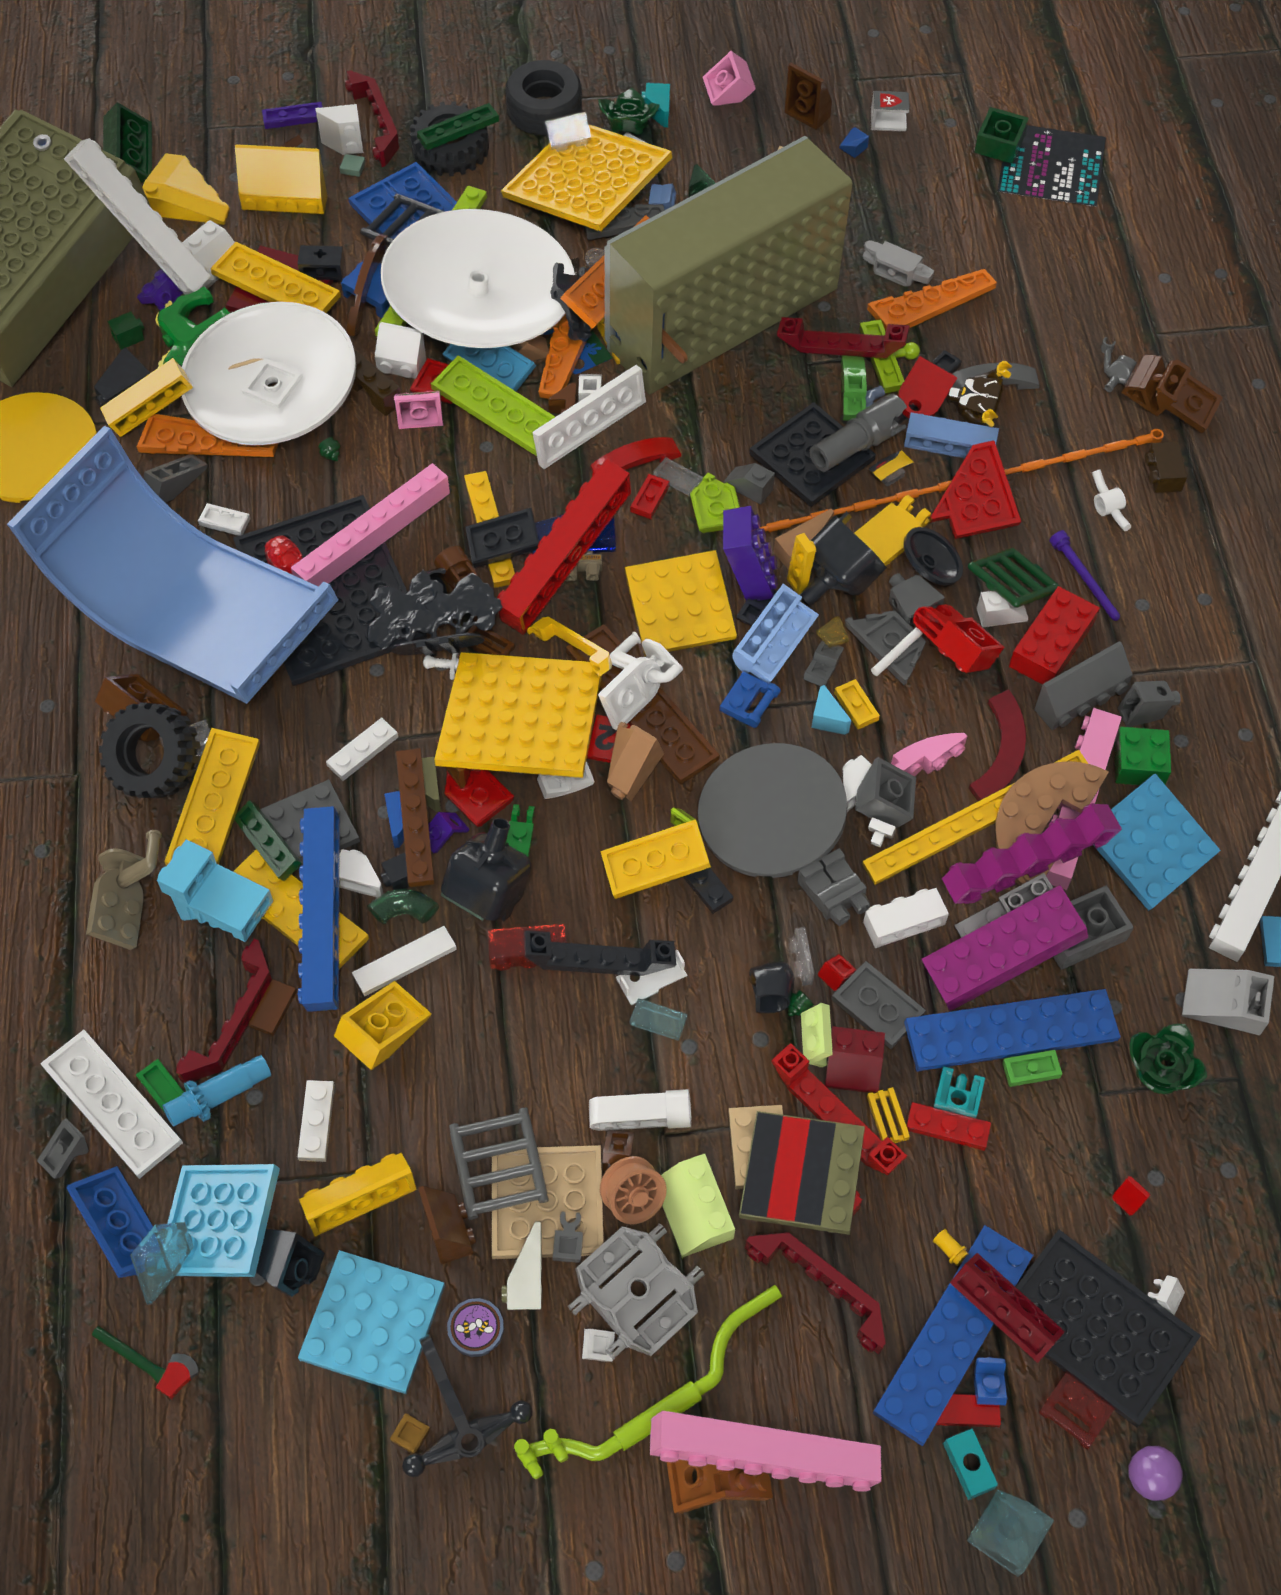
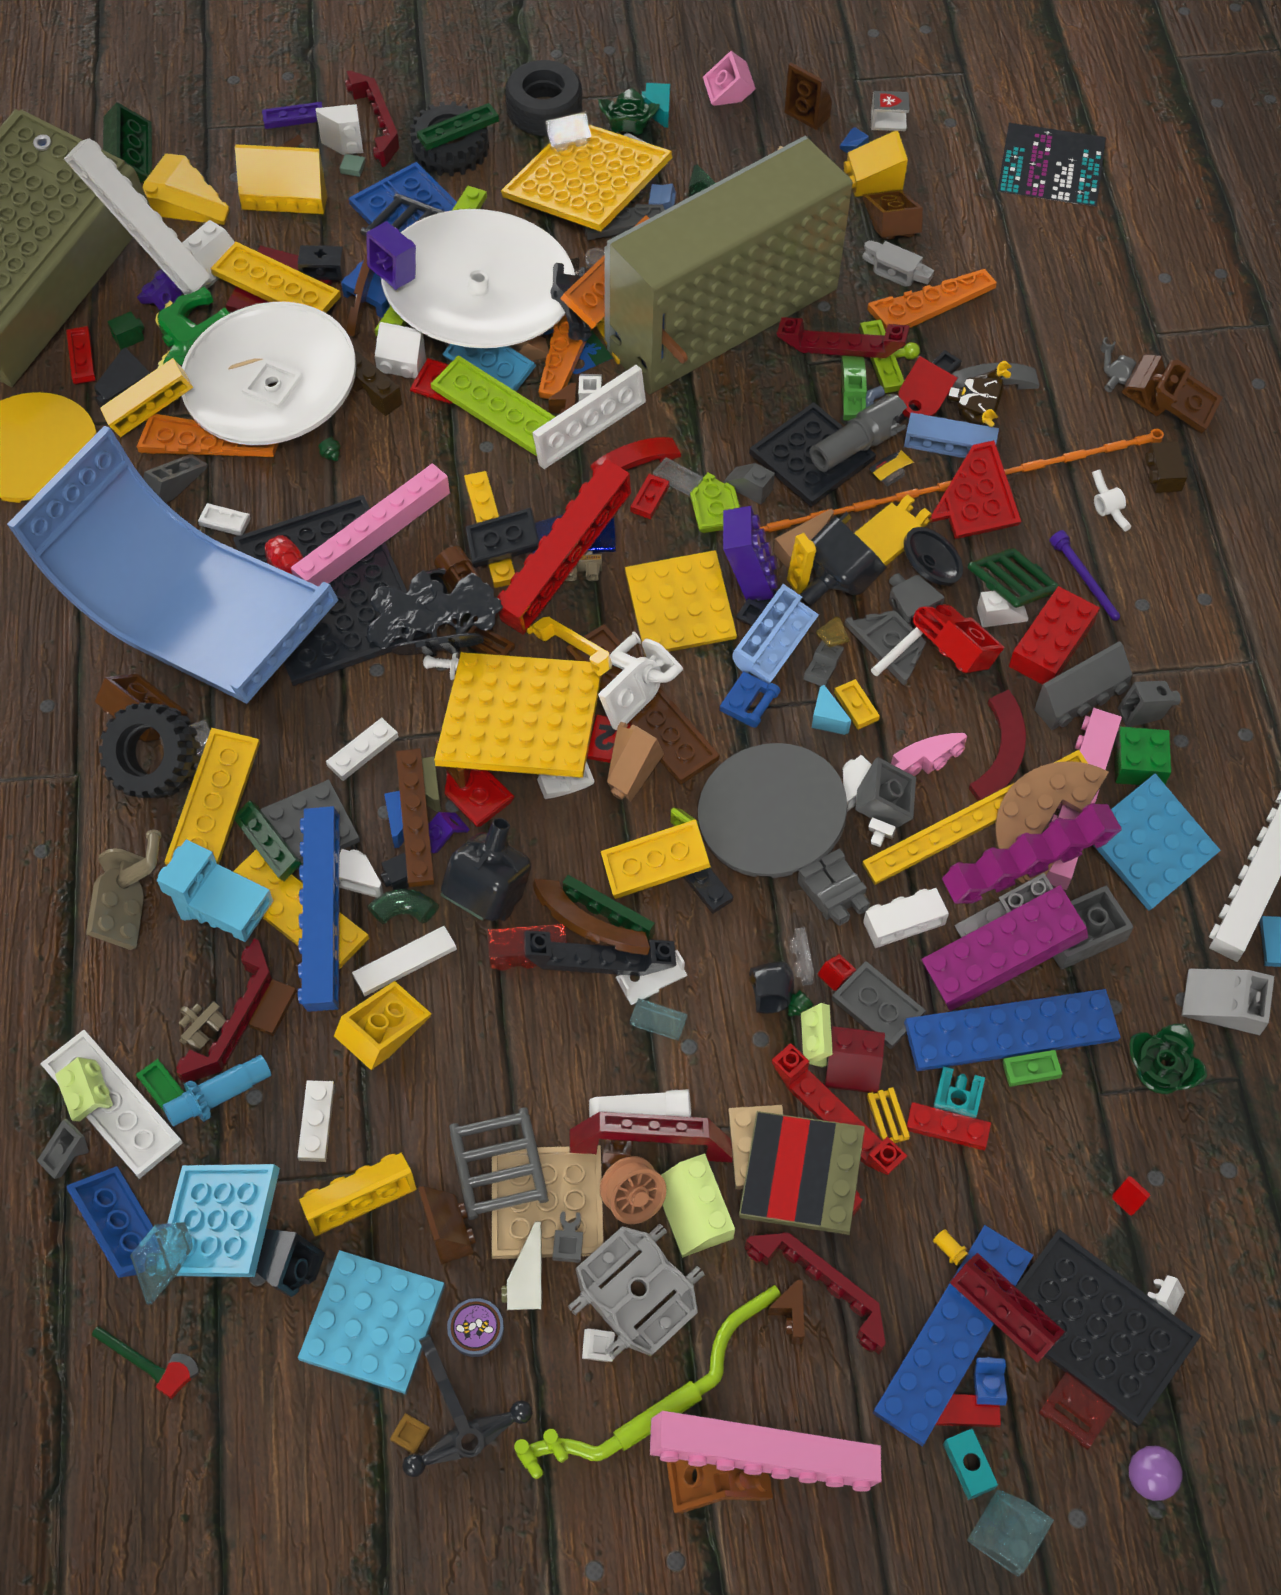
bright pink slope [394,391,443,429] -> none
green hinge [506,804,535,858] -> none
dark green brick [974,107,1029,164] -> none
none -> yellowish green bracket [55,1057,113,1122]
none -> red plate [66,326,96,384]
none -> dark tan hips [178,1001,226,1051]
none -> dark purple brick [366,221,416,290]
none -> reddish brown tile [533,879,650,955]
none -> dark green plate [562,875,655,941]
none -> dark red slope [569,1112,733,1162]
none -> reddish brown slope [768,1280,805,1344]
none -> yellow slope [844,131,908,197]
none -> reddish brown slope [863,189,923,239]

